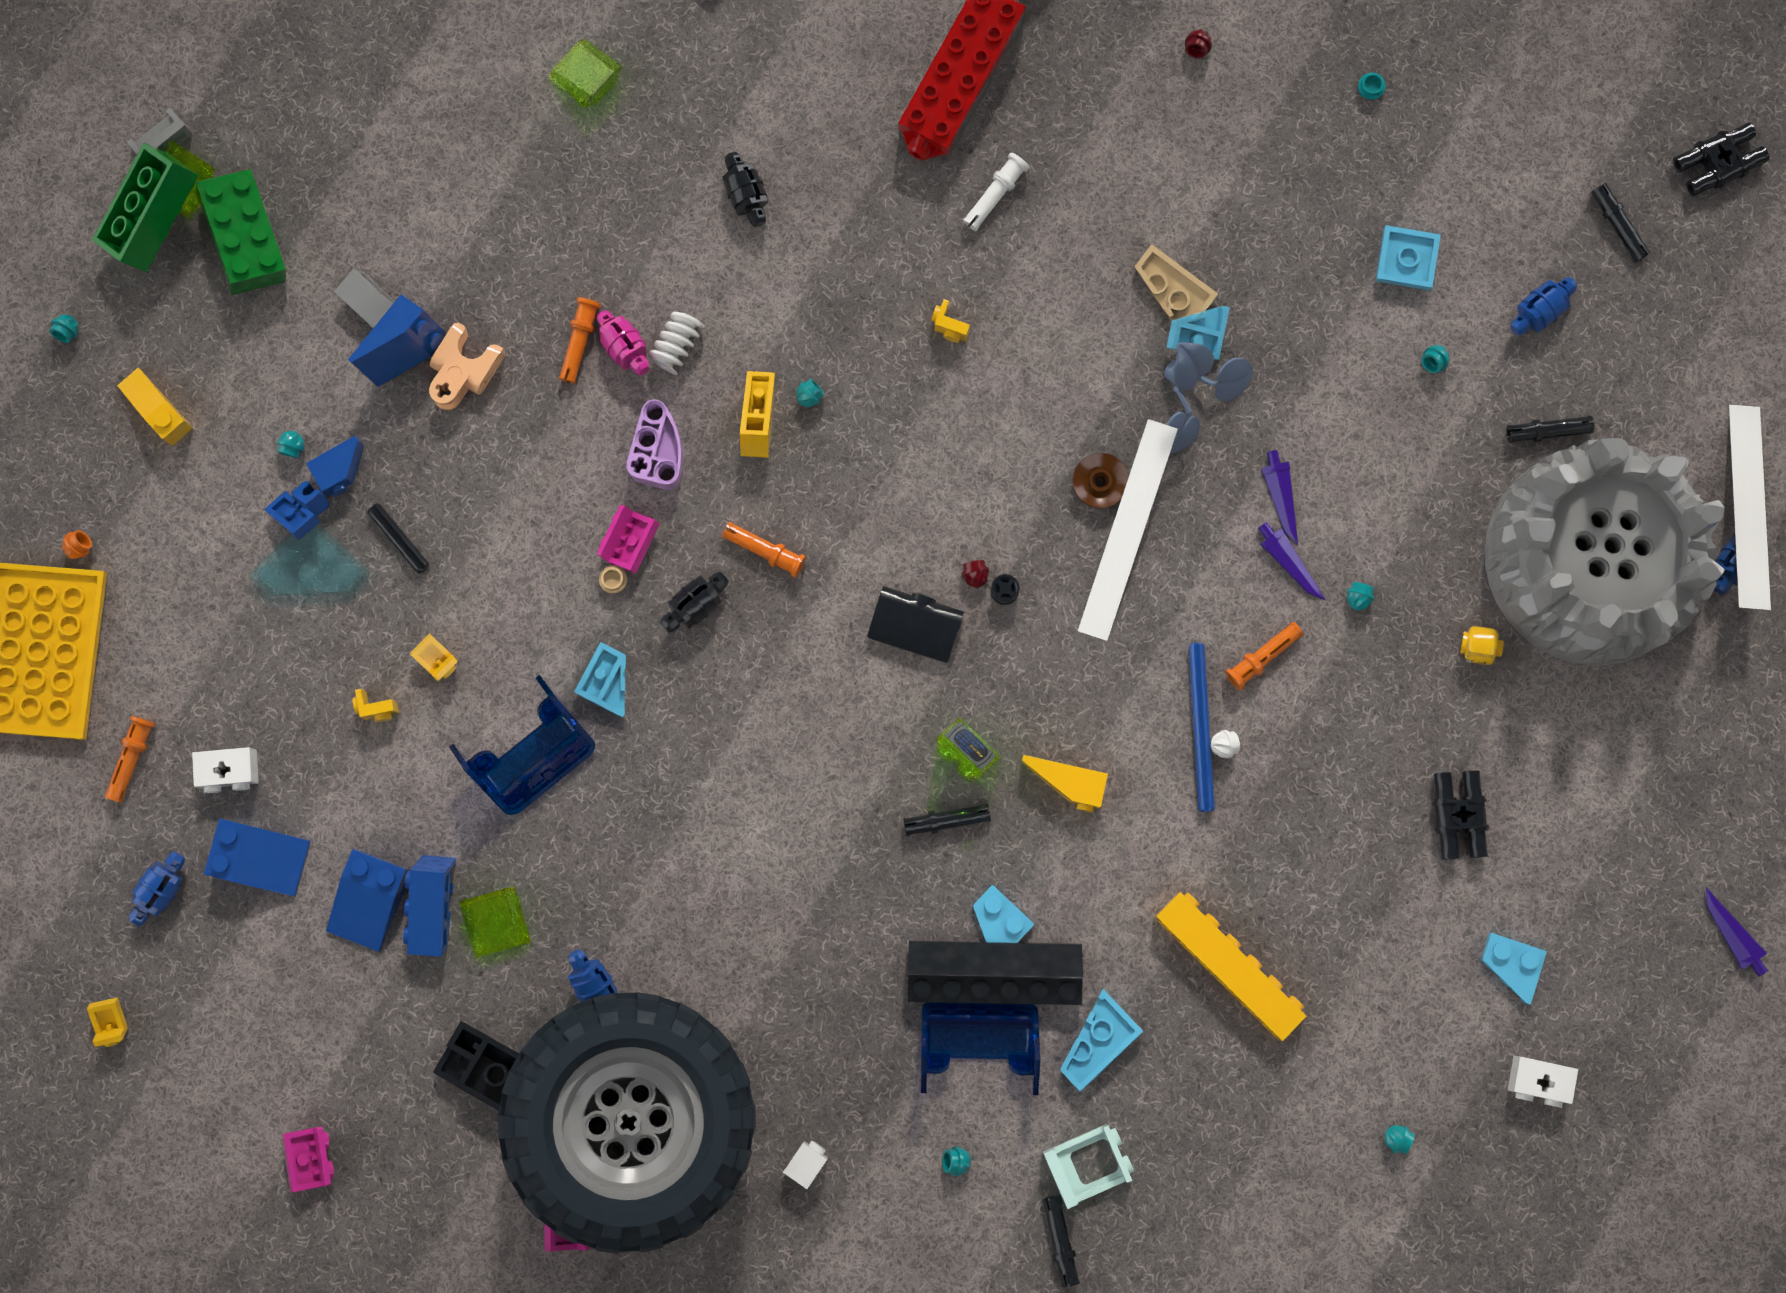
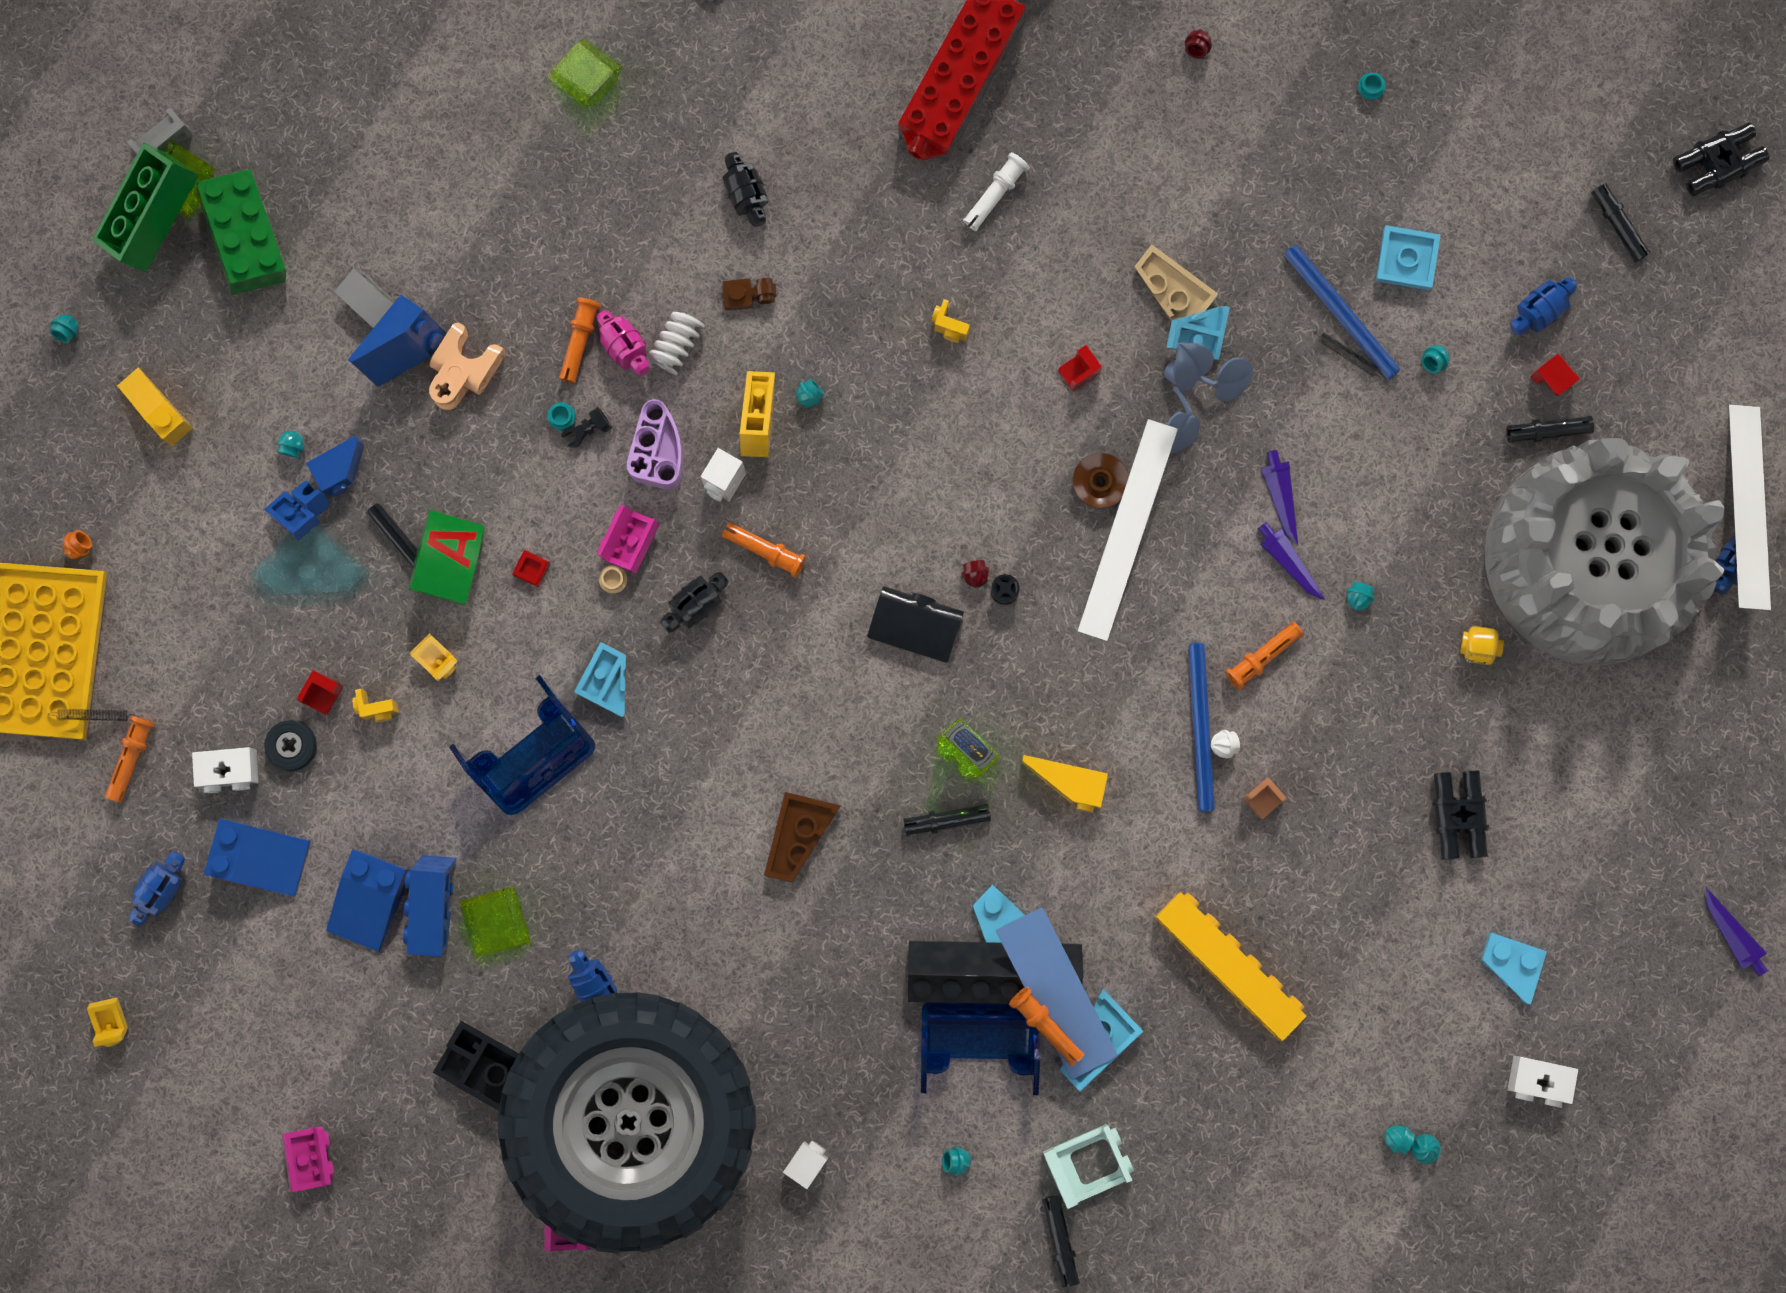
none -> black piece [48,709,136,721]
none -> black bush [264,720,317,771]
none -> red panel [296,670,344,715]
none -> green slope [408,510,484,606]
none -> red tile [512,550,550,588]
none -> teal plate [547,402,576,431]
none -> black piece [561,407,612,448]
none -> white brick [701,448,746,502]
none -> reddish brown plate [723,278,777,311]
none -> reddish brown wing [764,792,841,883]
none -> medium blue sticker [996,907,1118,1079]
none -> orange pin [1009,987,1084,1066]
none -> red panel [1058,345,1102,392]
none -> nougat panel [1242,777,1287,820]
none -> blue axle [1285,245,1400,379]
none -> black piece [1313,331,1383,377]
none -> teal plate [1411,1134,1441,1164]
none -> red panel [1530,353,1580,396]

